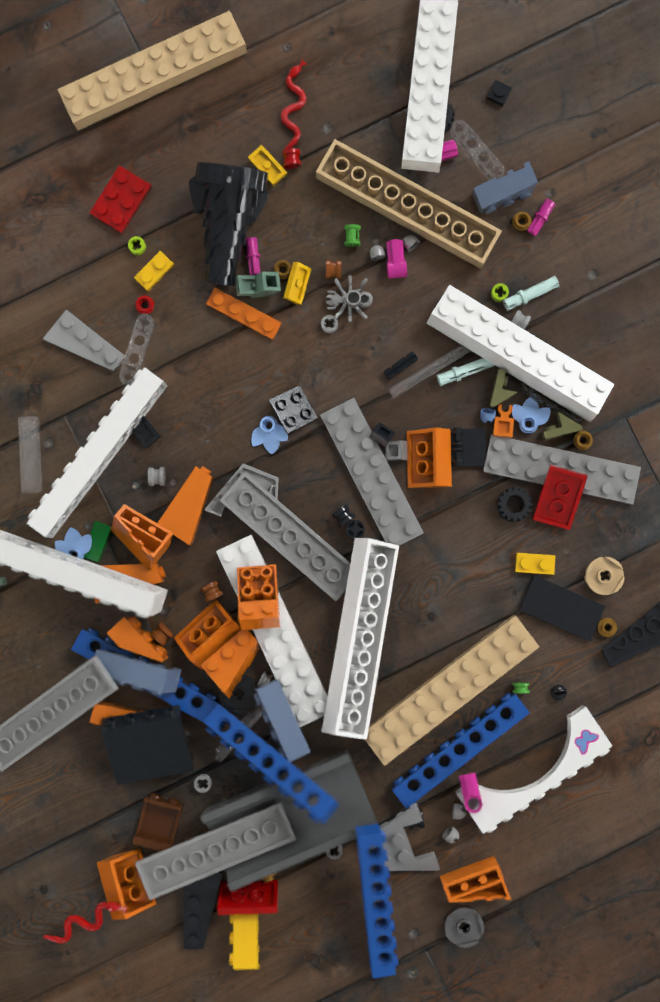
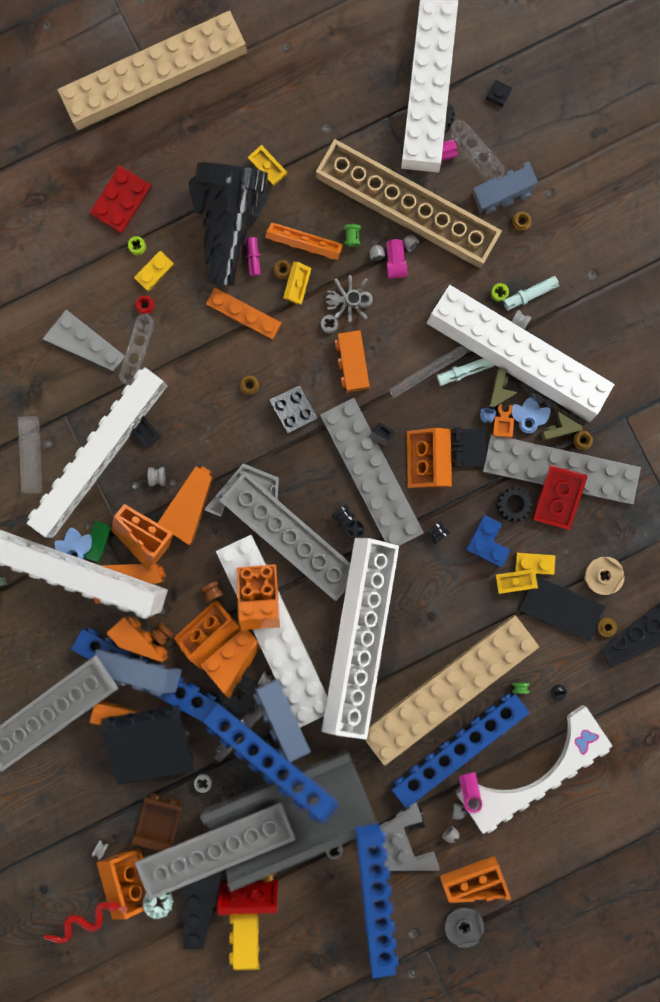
sand green brick [235,272,281,298] -> none
light blue plate [251,416,288,454] -> none
red animal [280,59,307,150] -> none
red wheel [282,148,302,169] -> none
dark orange wheel [326,260,341,279] -> none
black axle [384,352,418,380] -> none
light grey slope [385,440,407,461] -> none
dark pink axle [527,199,556,236] -> none
none -> light grey bush [91,840,109,860]
none -> light aqua gear [143,892,174,919]
none -> pearl gold plate [240,376,259,395]
none -> orange plate [265,222,343,260]
none -> orange brick [335,330,370,393]
none -> black wheel [426,521,450,544]
none -> blue brick [465,515,511,568]
none -> yellow plate [496,569,538,594]

